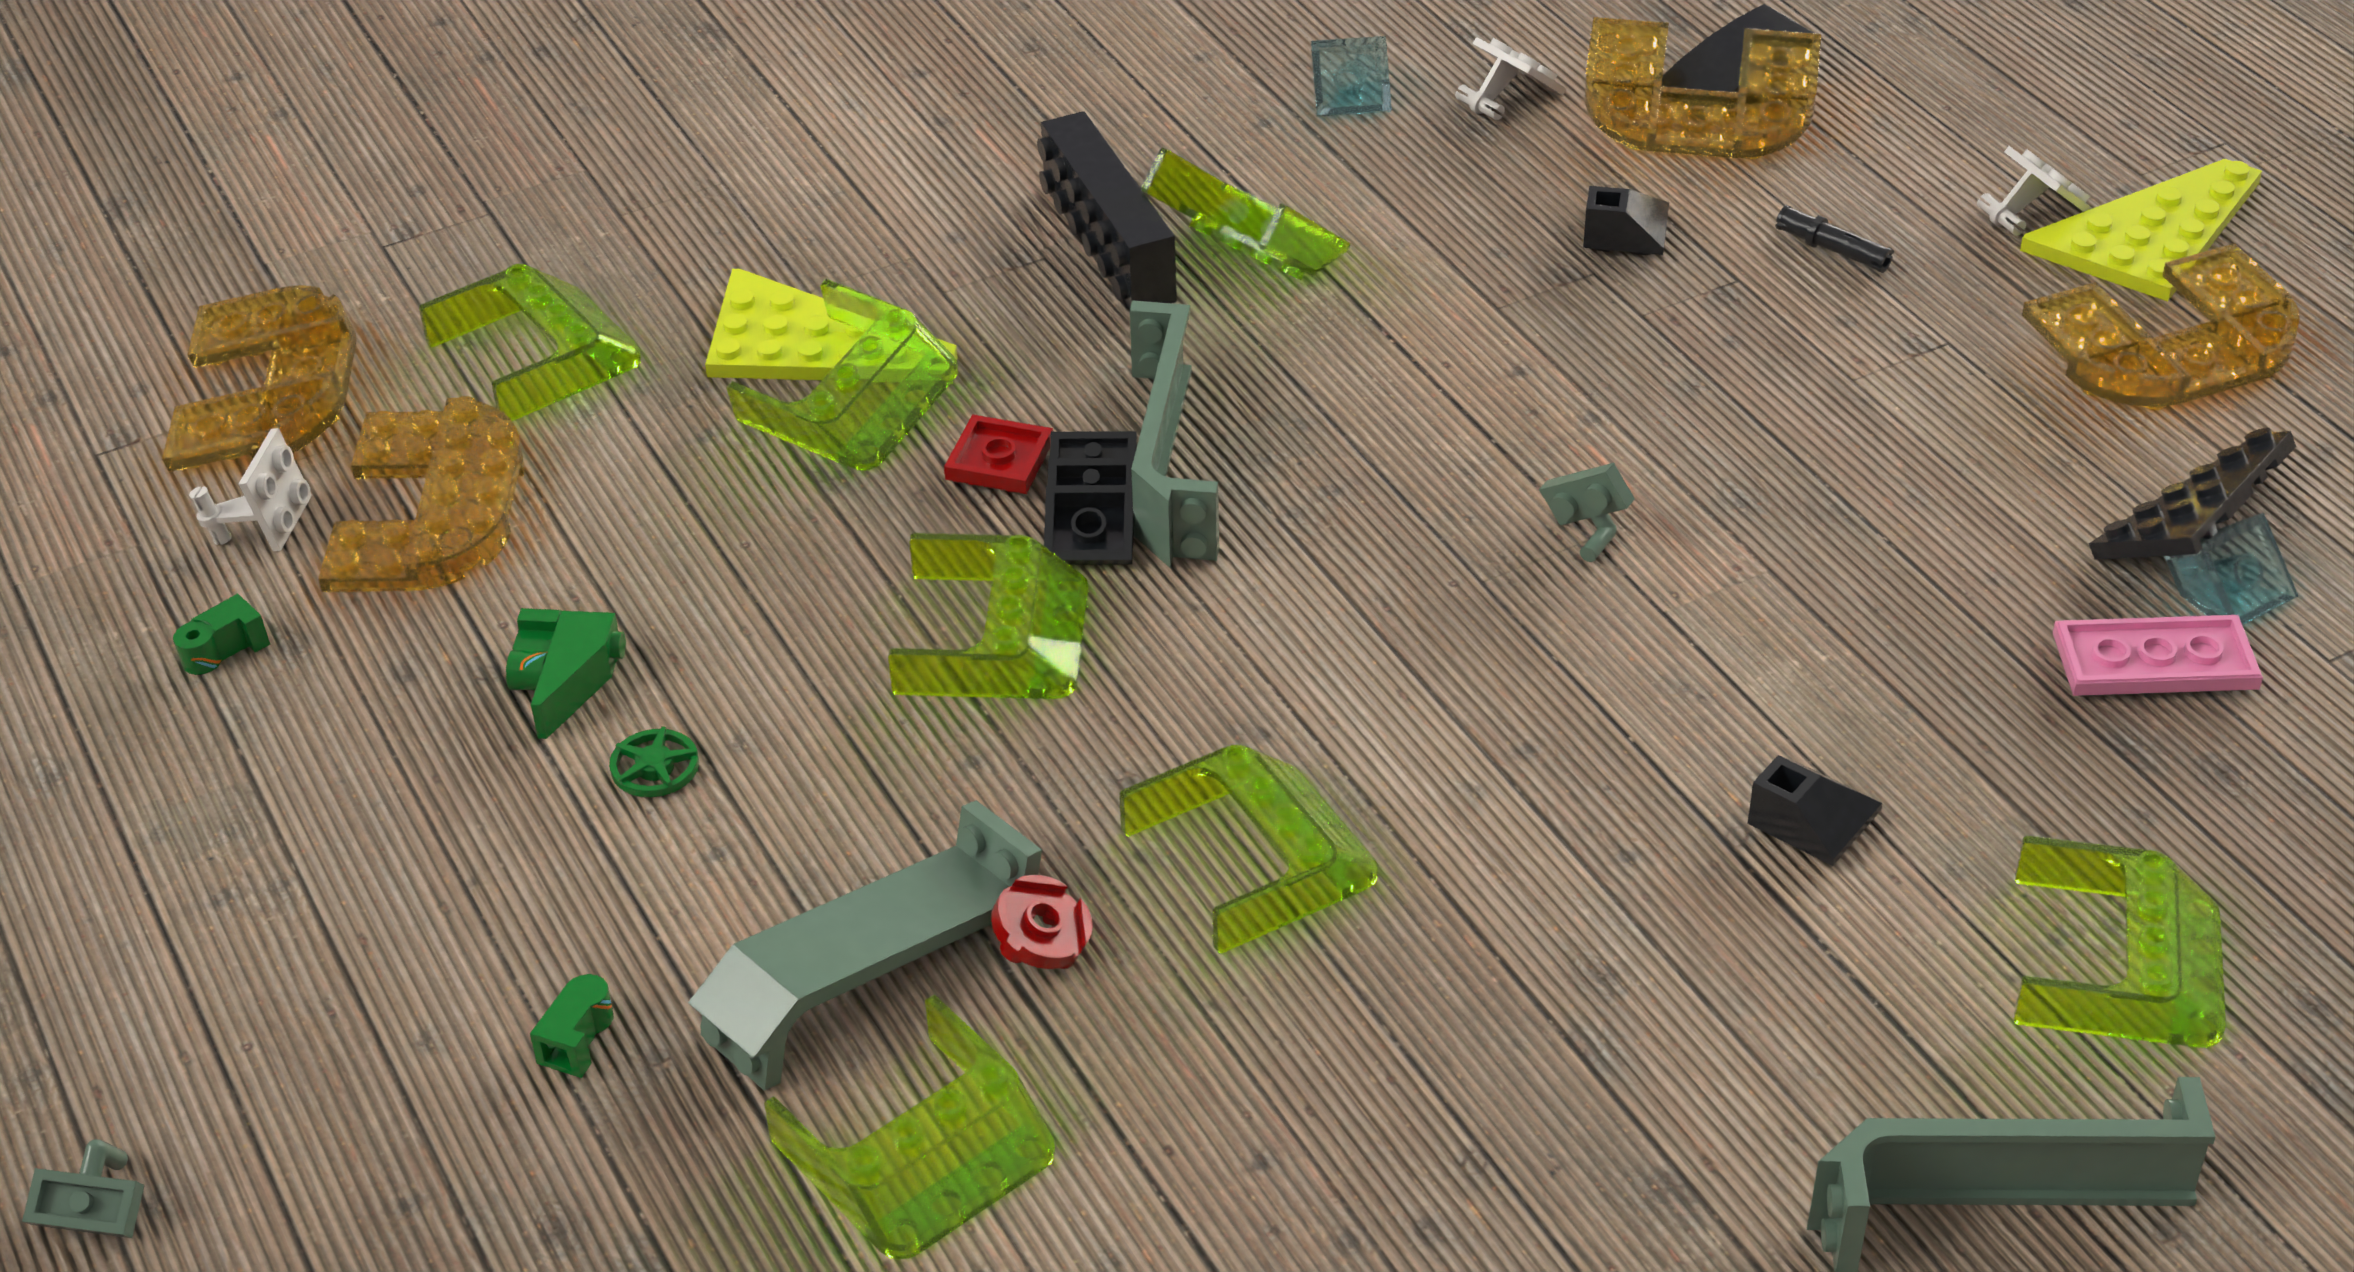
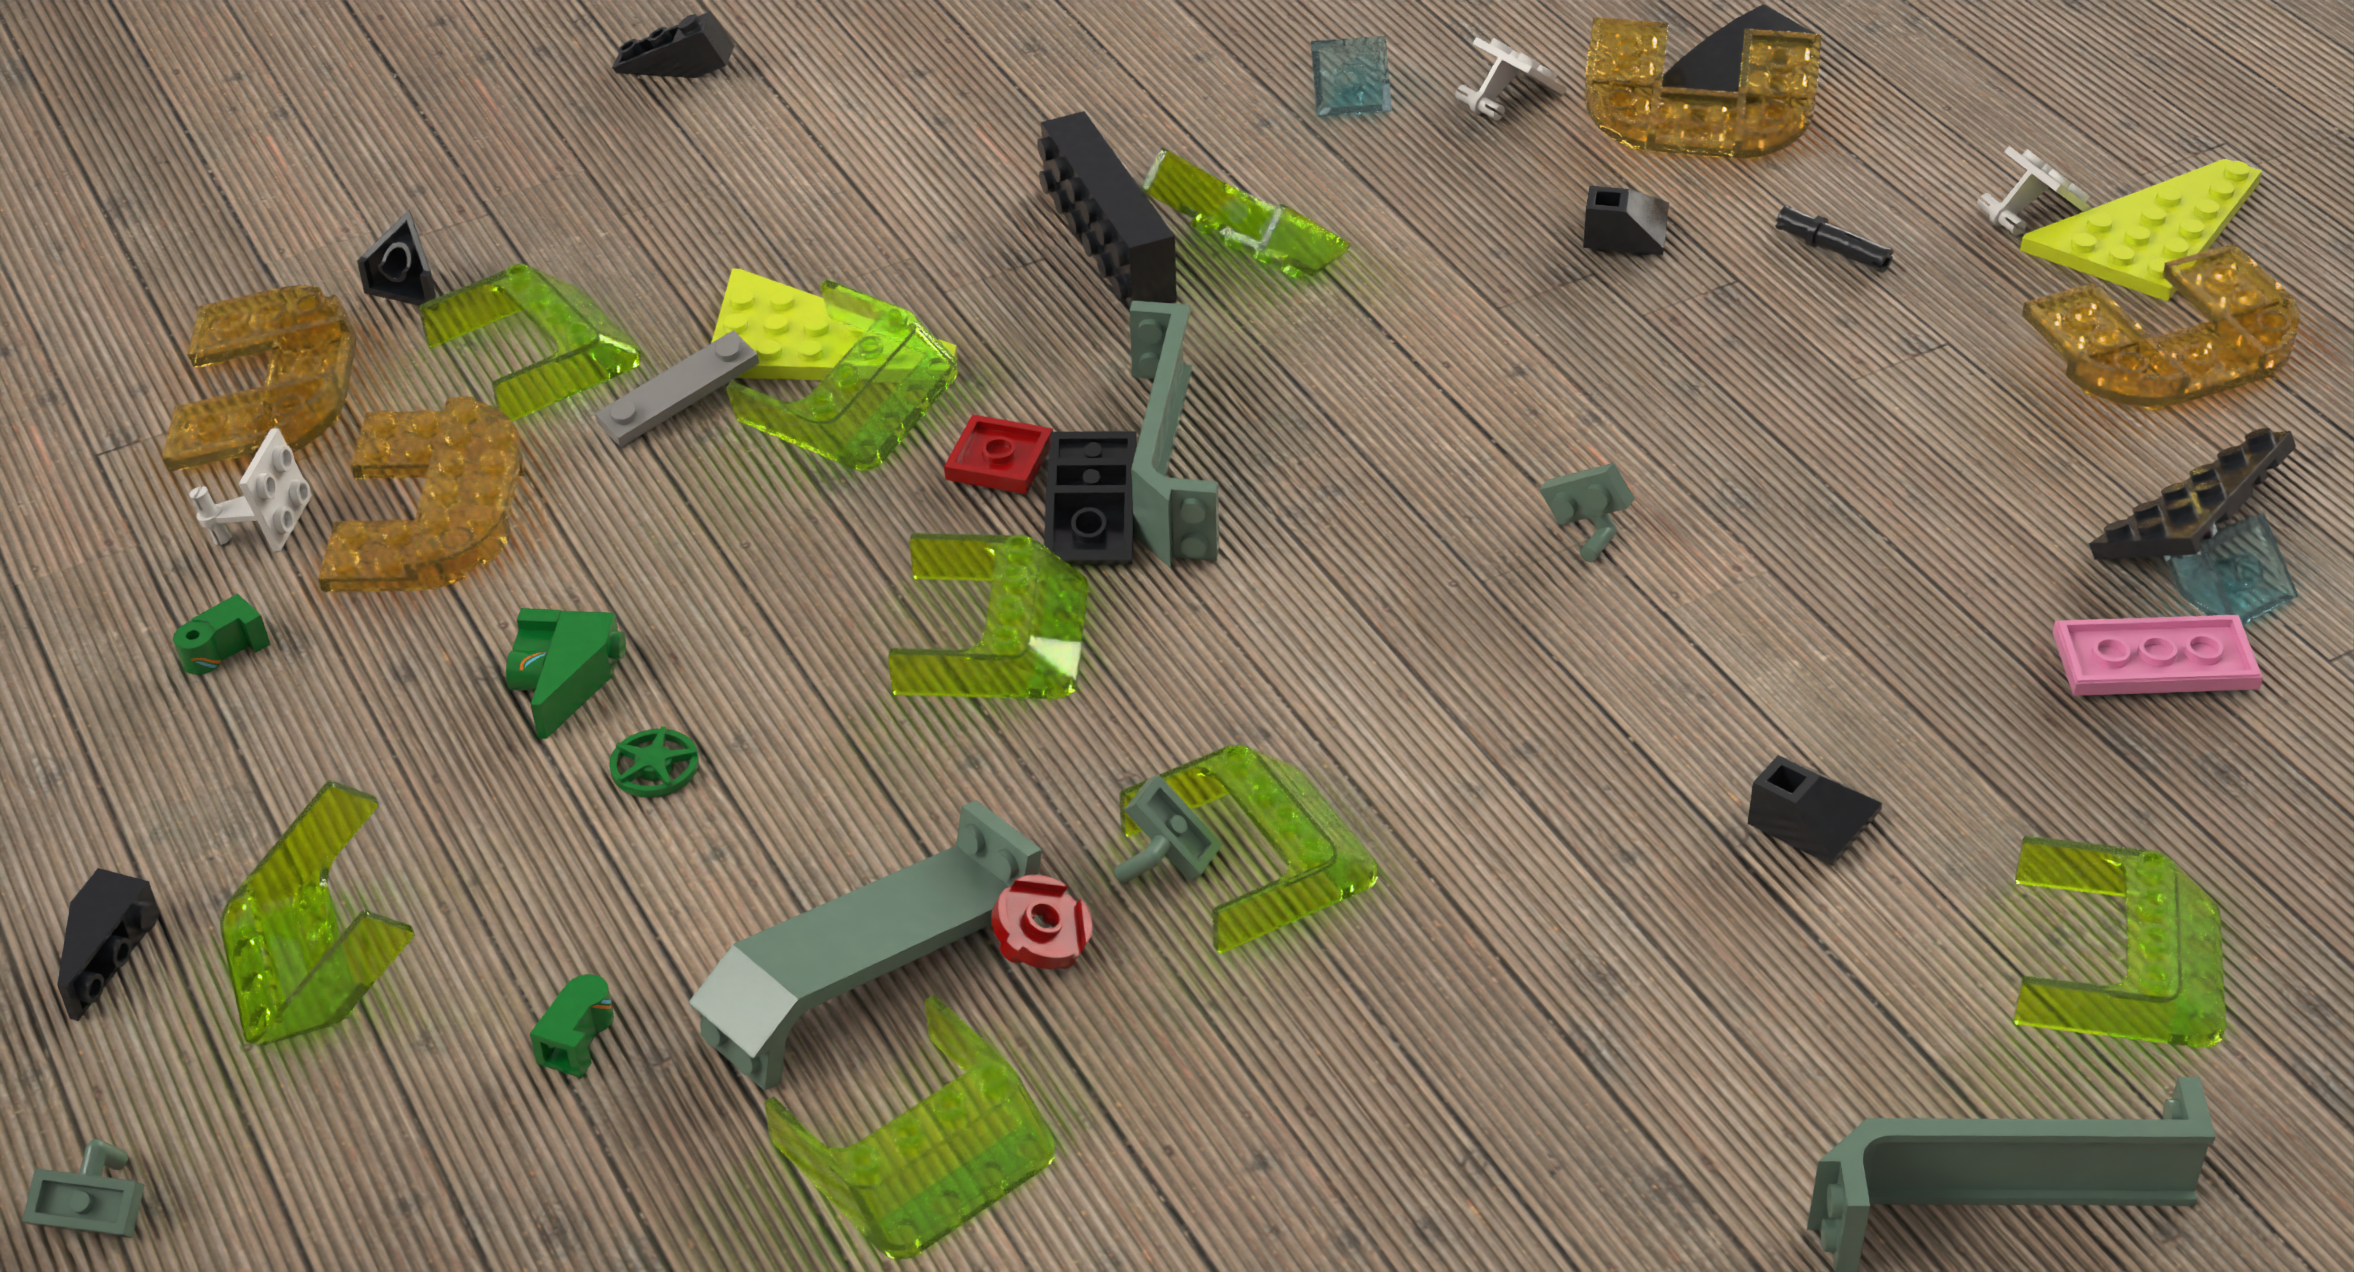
none -> black slope [57,868,160,1021]
none -> clear neon green windscreen [220,780,415,1047]
none -> black slope [357,209,438,309]
none -> light grey plate [595,330,759,447]
none -> black slope [612,11,734,78]
none -> sand green plate [1114,774,1223,883]

